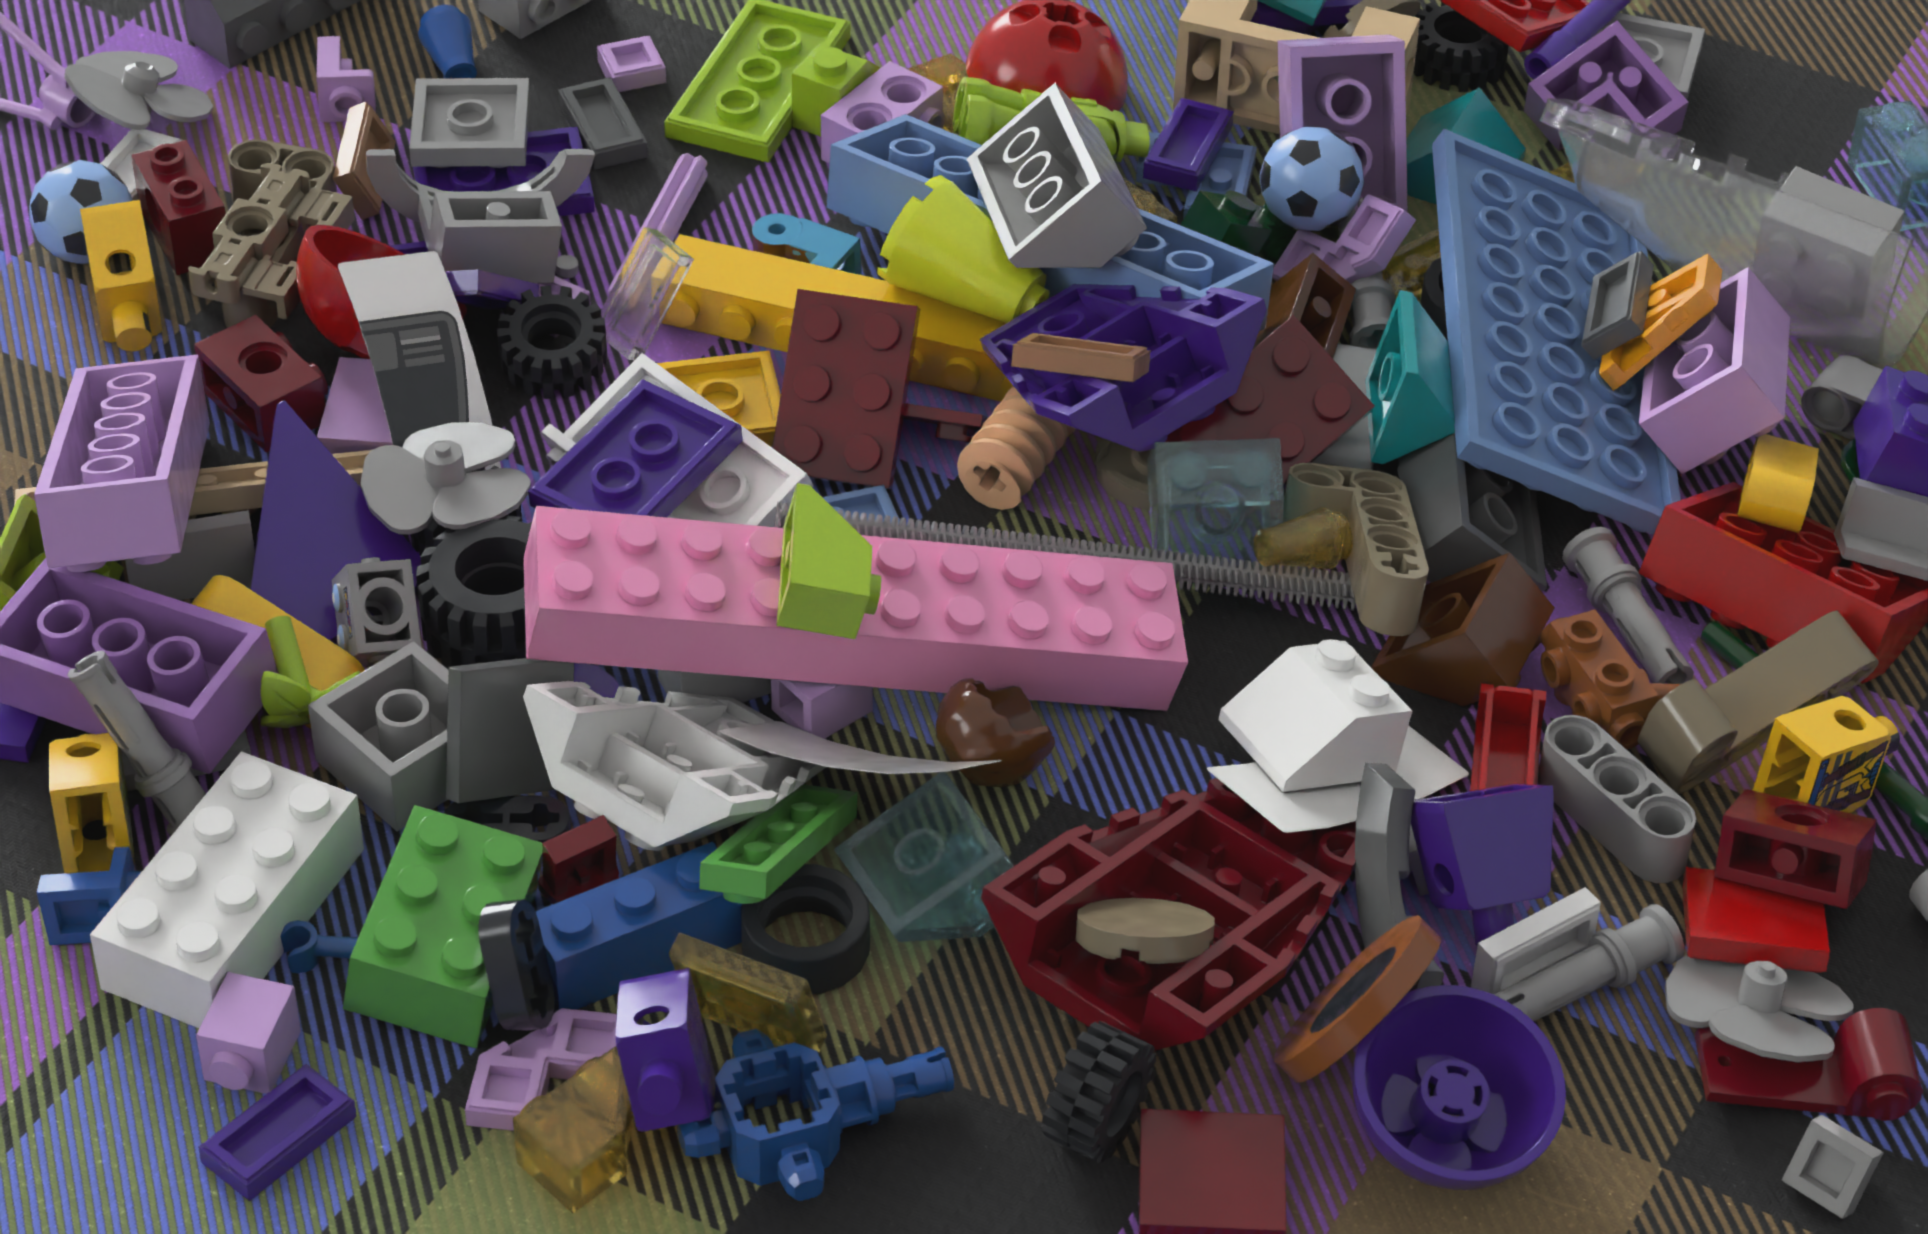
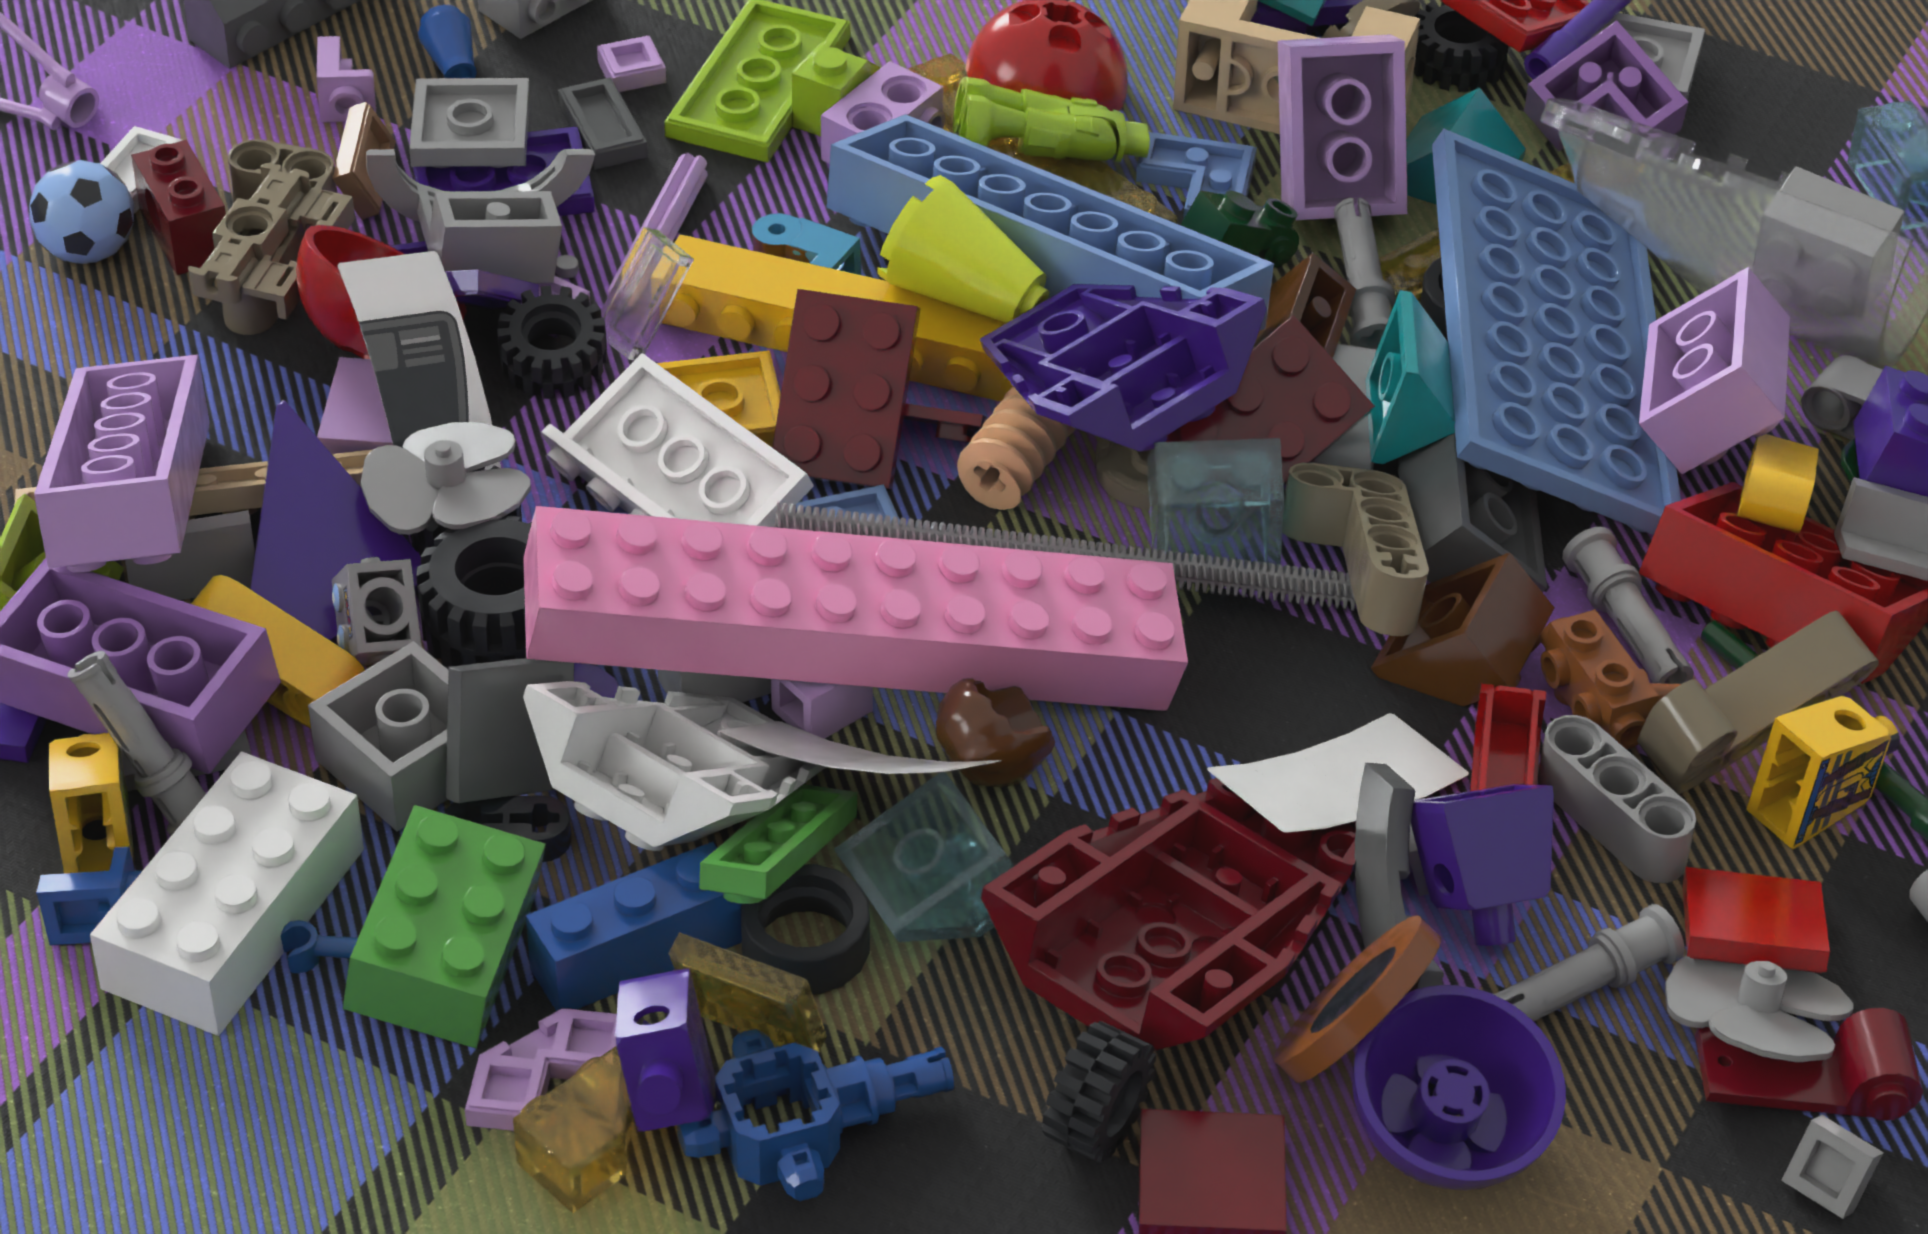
light grey piece [65,51,213,130] -> none
yellow torso [80,200,162,351] -> none
dark red brick [194,315,328,452] -> none
lavender brick [196,972,301,1094] -> none
dark purple tile [198,1064,357,1201] -> none
lime plant [260,616,361,728] -> none
black beam [478,899,555,1031] -> none
dark purple tile [528,379,743,518] -> none
dark red tile [538,815,619,904] -> none
lime slope [777,483,881,639] -> none
light grey slope [967,83,1147,268] -> none
medium nougat tile [1011,333,1151,382] -> none
dark tan tile [1076,898,1215,964] -> none
dark purple tile [1143,98,1234,192] -> none
white slope [1218,639,1412,792] -> none
clear yellow cone [1254,507,1353,569] -> none
light blue piece [1259,127,1364,231] -> none
lavender tile [1272,194,1416,284] -> none
white tile [1471,887,1601,994] -> none
dark grey tile [1581,251,1654,360] -> none
light orange wing [1599,253,1722,390] -> none
dark red brick [1714,789,1877,909] -> none

